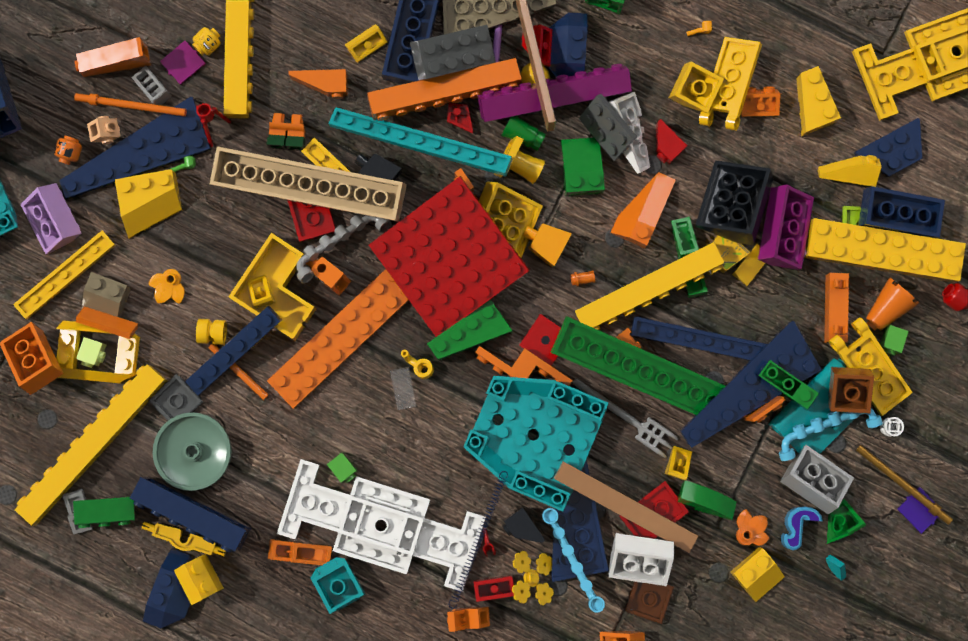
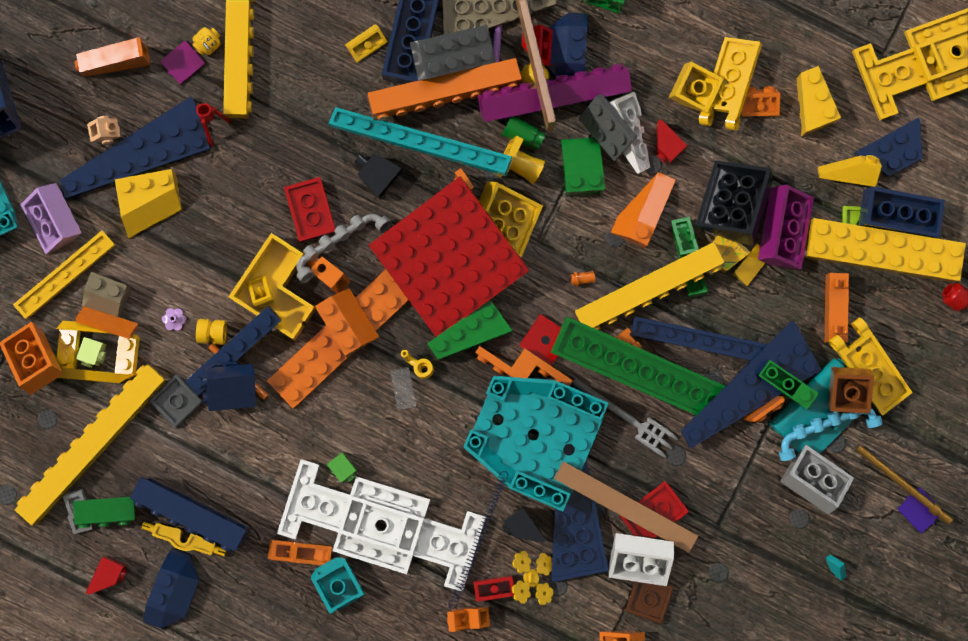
orange head [54,135,82,165] -> none
orange bar [74,93,187,116] -> none
light grey slope [131,66,172,105] -> none
light orange plate [149,269,185,304] -> none
sand green dish [153,413,232,491] -> none
bright green hand [171,156,196,172] -> none
yellow slope [174,554,224,605] -> none
tan brick [210,147,407,222] -> none
hips [267,113,306,151] -> none
orange slope [289,69,348,99] -> none
yellow plate [301,138,350,172] -> none
red piece [447,103,473,133] -> none
red hand [482,530,496,557] -> none
light orange torso [522,224,571,267] -> none
medium azure bar [542,508,605,613] -> none
yellow slope [664,446,692,480] -> none
green slope [678,480,737,520] -> none
light orange hand [686,21,712,36] -> none
yellow slope [730,547,785,602] -> none
orange plate [736,509,770,546] -> none
dark azure animal [781,506,823,550] -> none
green slope [827,499,866,544] -> none
orange cone [866,278,919,331] -> none
bright green brick [880,325,909,356] -> none
white wheel [880,417,904,437] -> none
none -> red slope [86,556,128,595]
none -> lavender plant [162,308,186,331]
none -> dark blue brick [202,361,256,411]
none -> orange slope [315,288,379,357]

